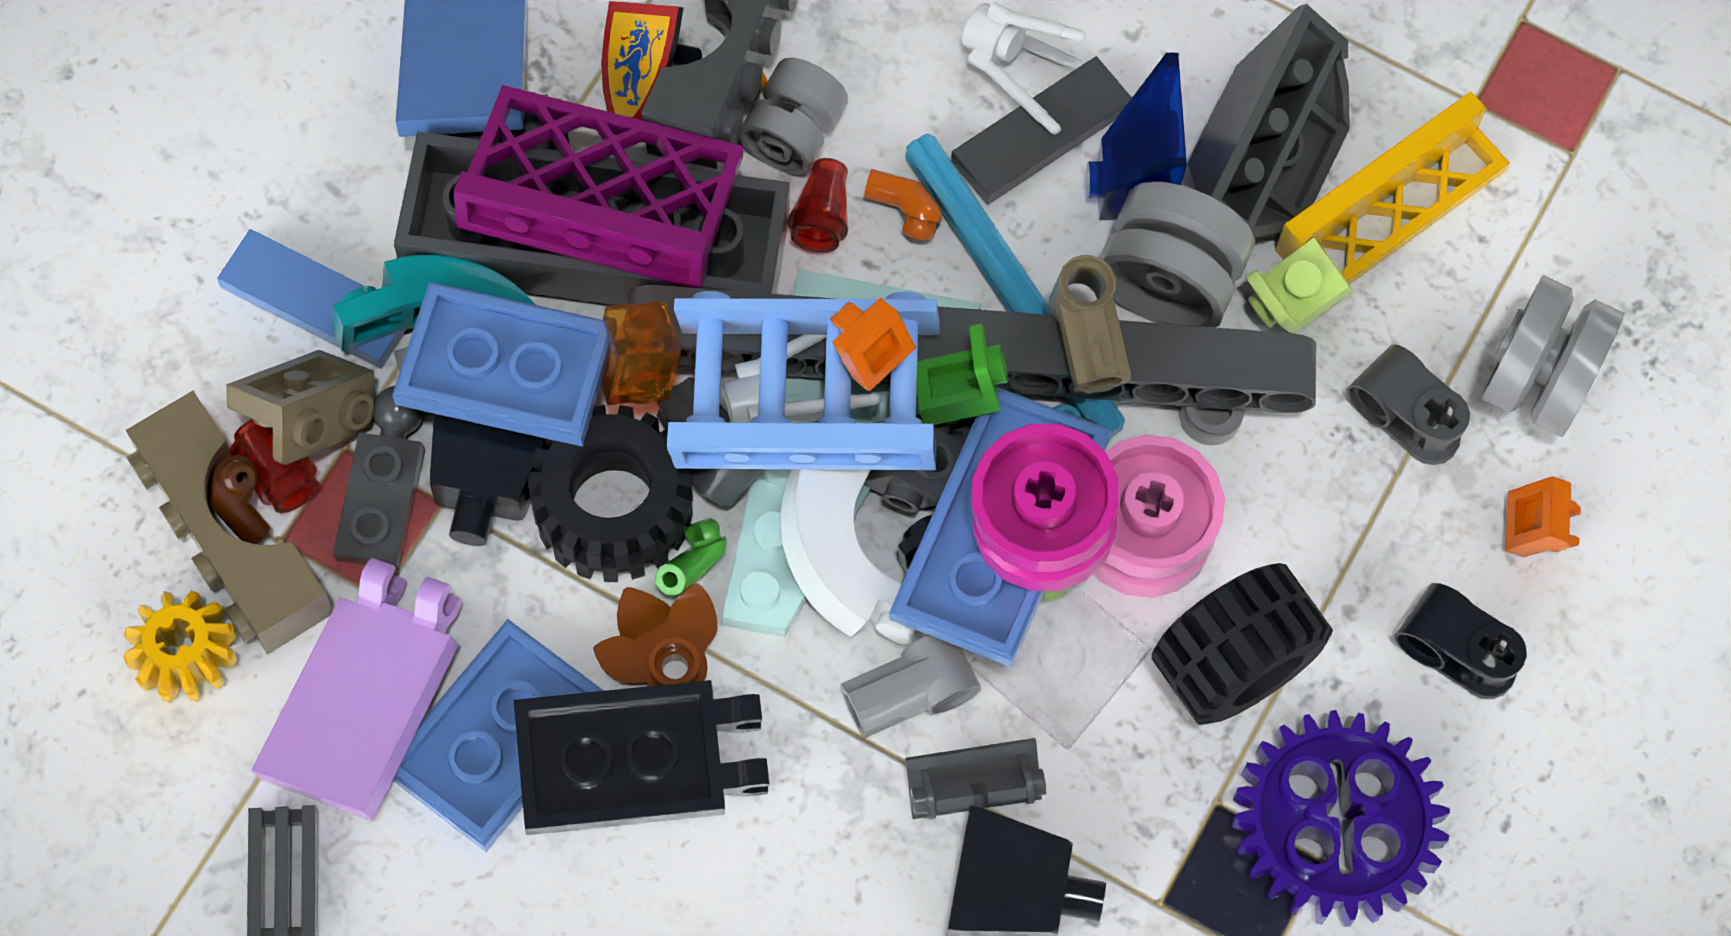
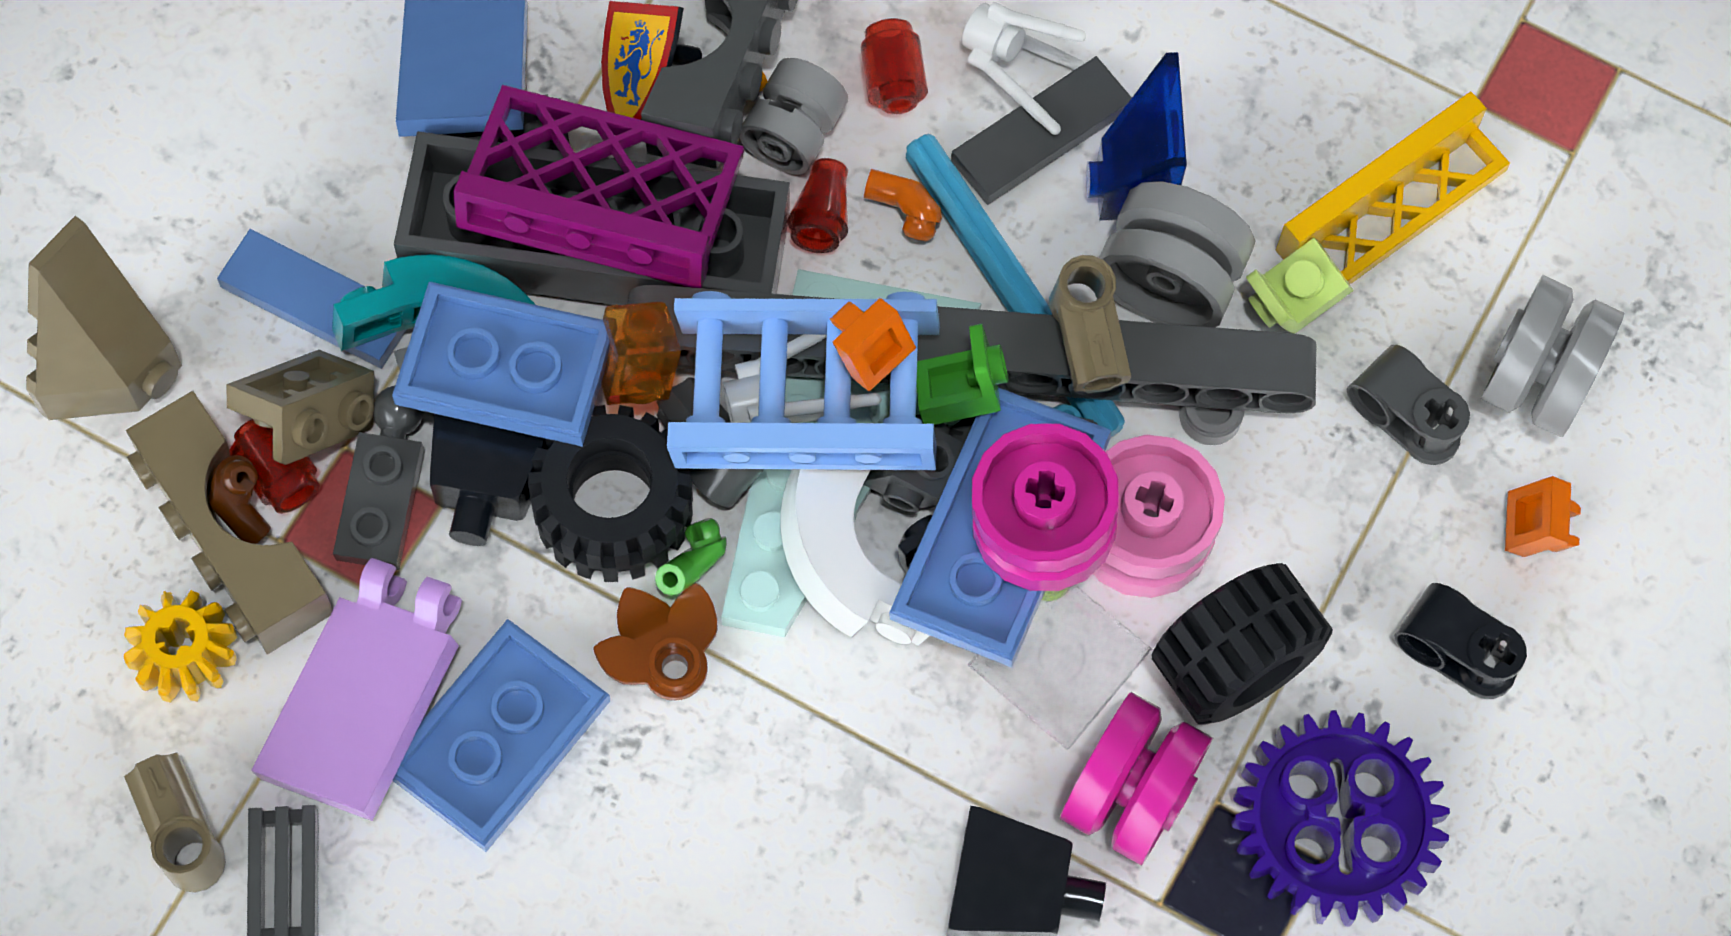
black tile [513,680,770,835] -> none
light grey piece [841,635,982,738] -> none
dark grey hinge [905,738,1046,820] -> none
dark grey wedge [1188,4,1350,238] -> none
none -> dark tan wedge [26,215,182,420]
none -> dark tan piece [124,752,226,893]
none -> clear red brick [860,18,928,114]
none -> dark pink wheel [1060,692,1213,866]

